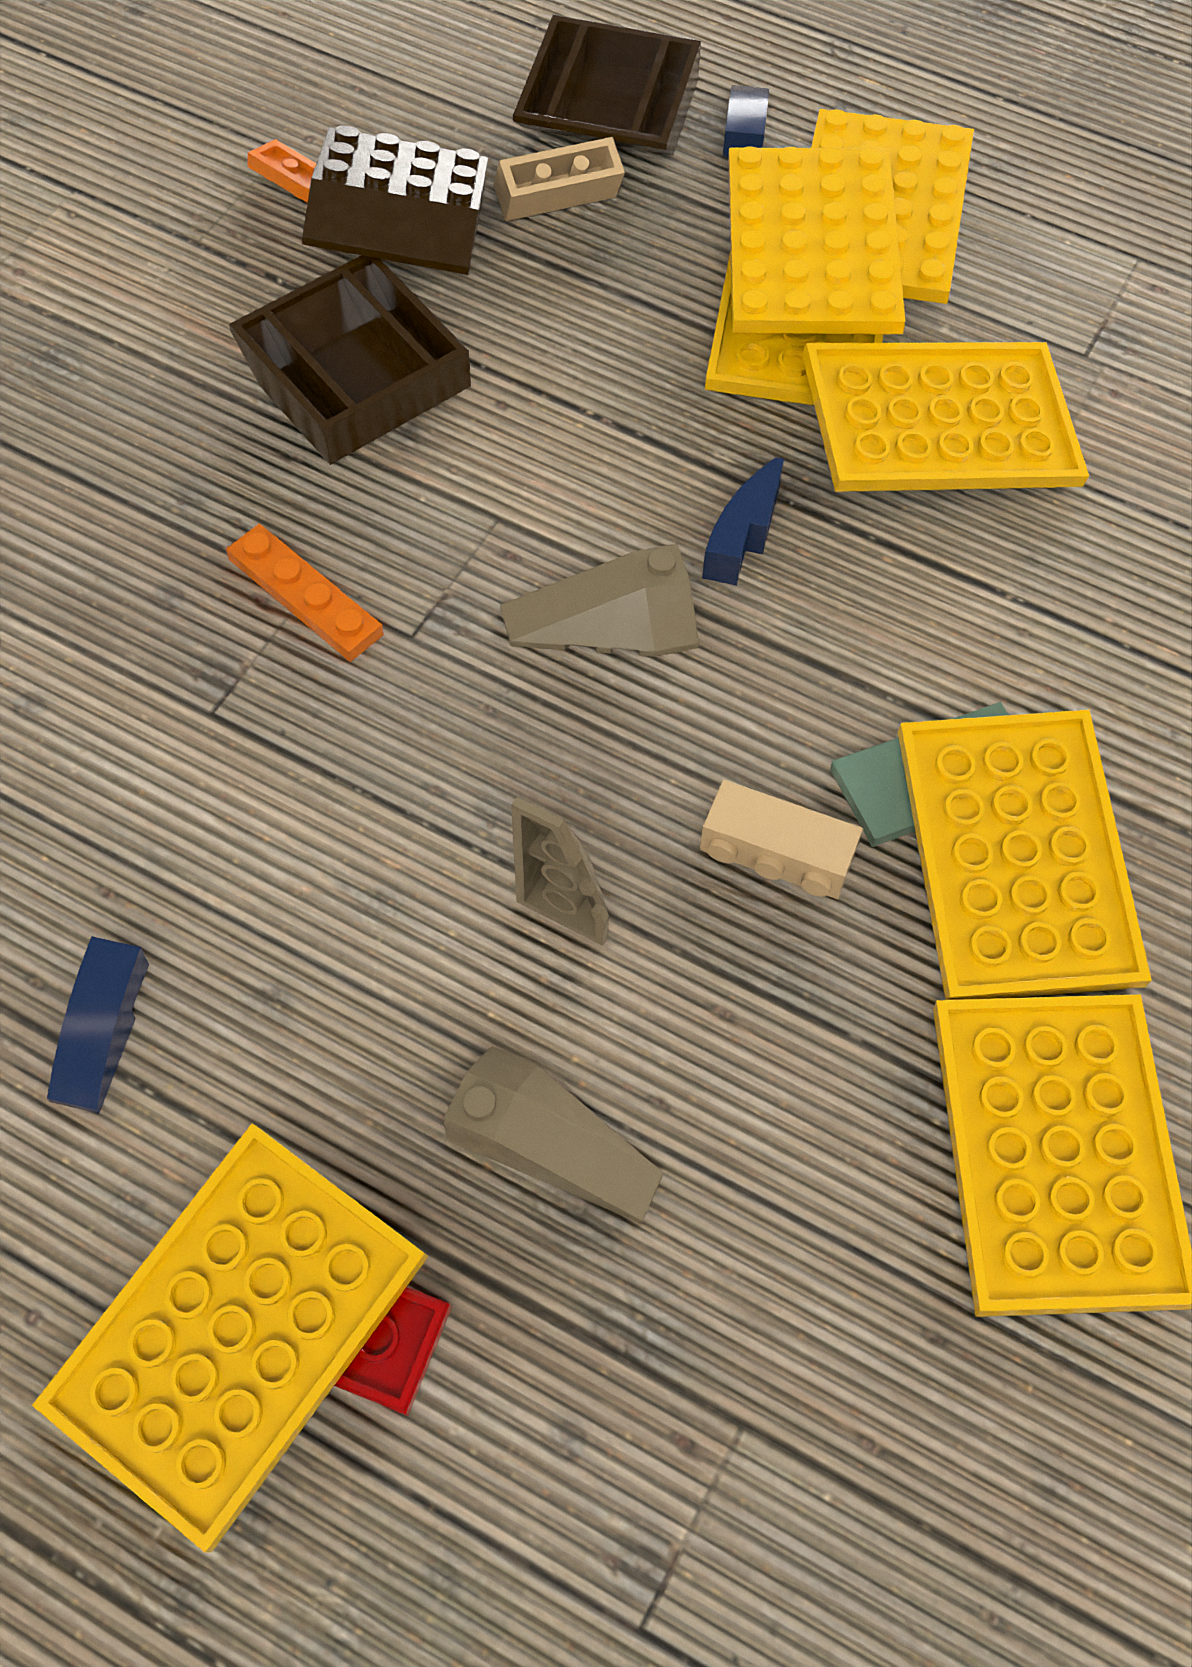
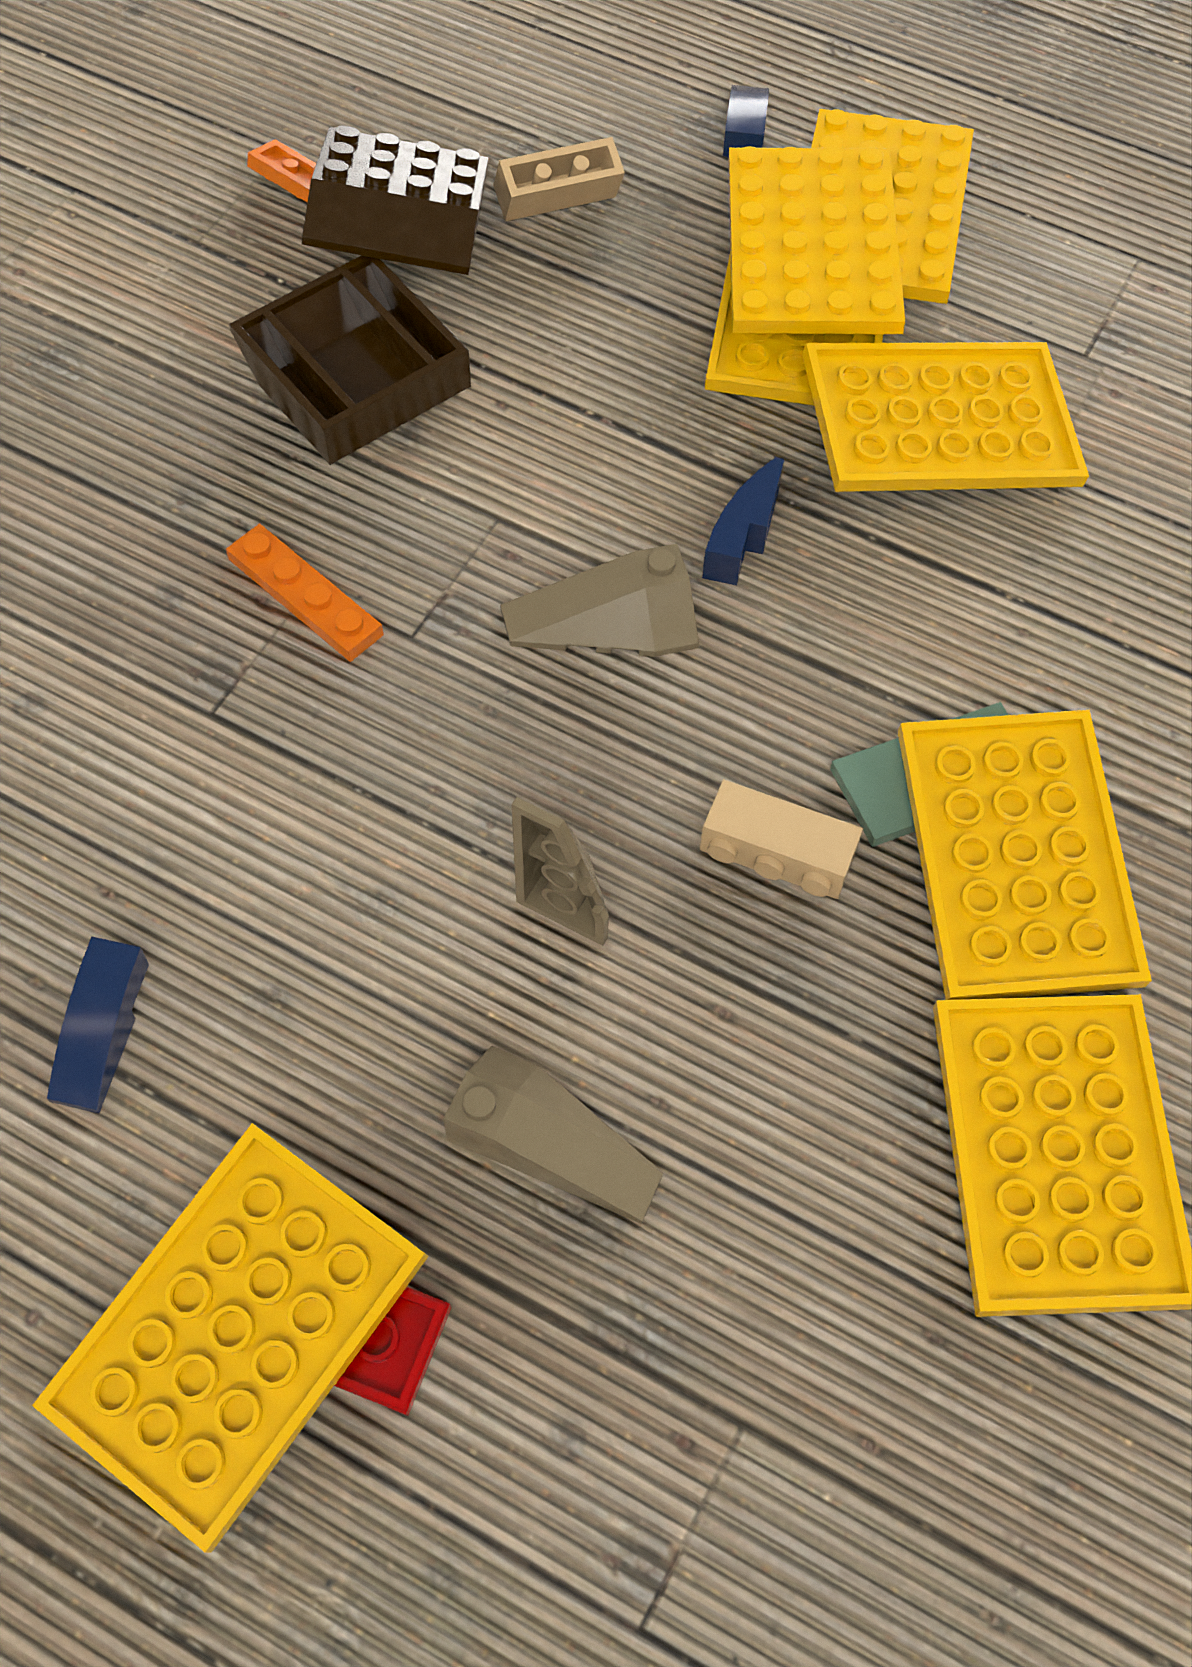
dark brown slope [513,15,701,155] -> none

